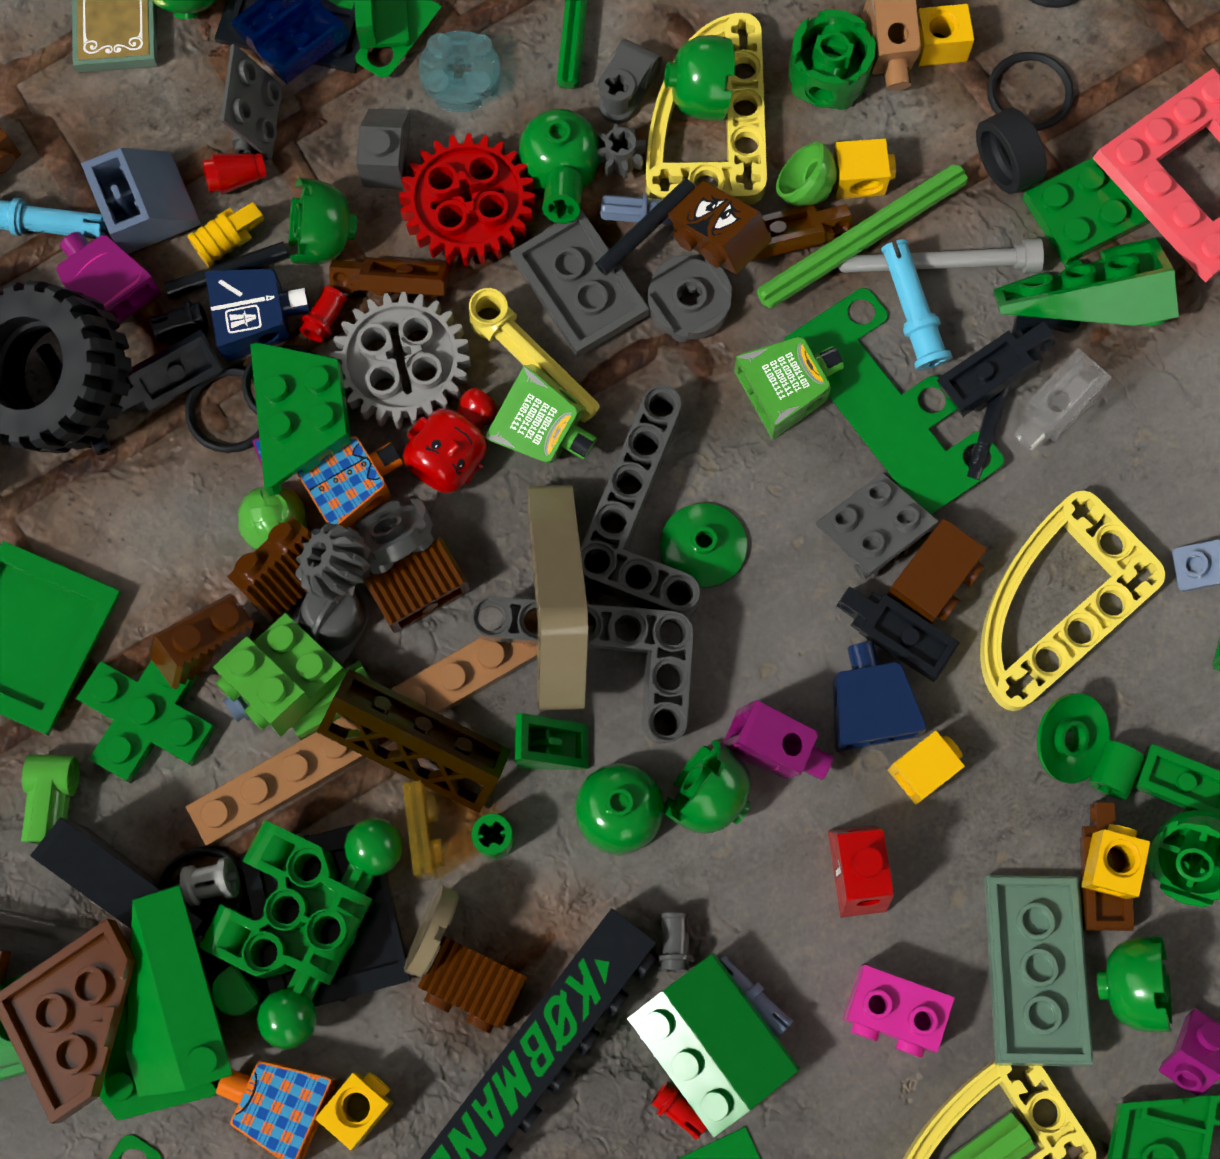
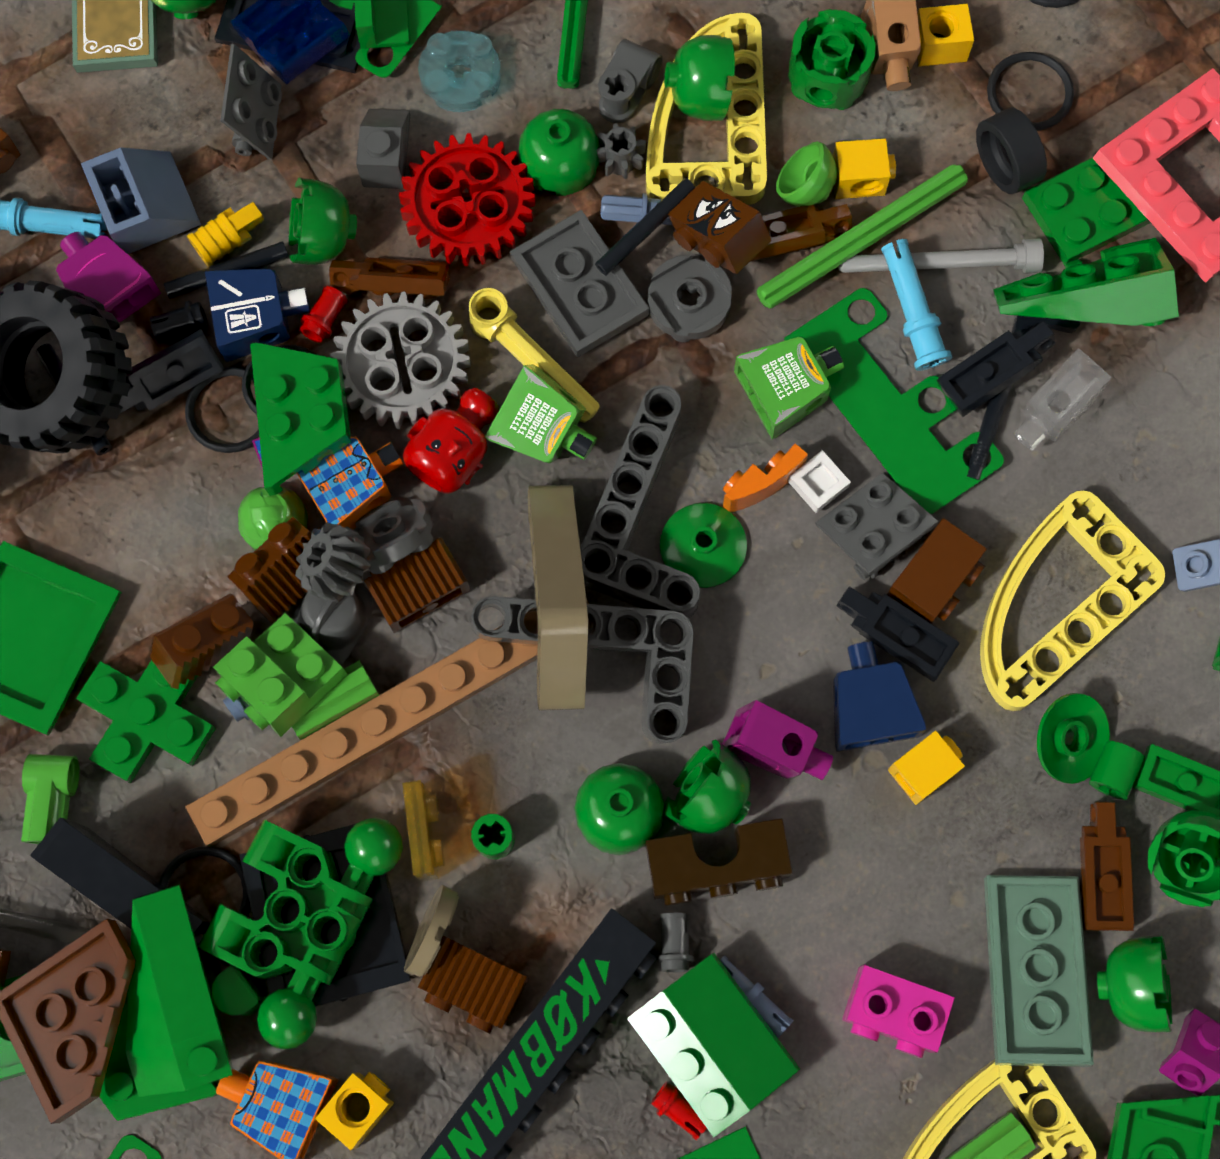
light grey bush [180,857,240,907] -> none
red cone [202,153,267,195] -> none
dark brown fence [317,669,511,813] -> none
green slope [515,713,589,770] -> none
green gear [542,166,583,224] -> none
red torso [828,825,893,918] -> none
yellow brick [1081,824,1150,899] -> none
none -> dark brown arch [645,818,793,906]
none -> orange slope [723,443,808,512]
none -> white plate [788,450,851,513]

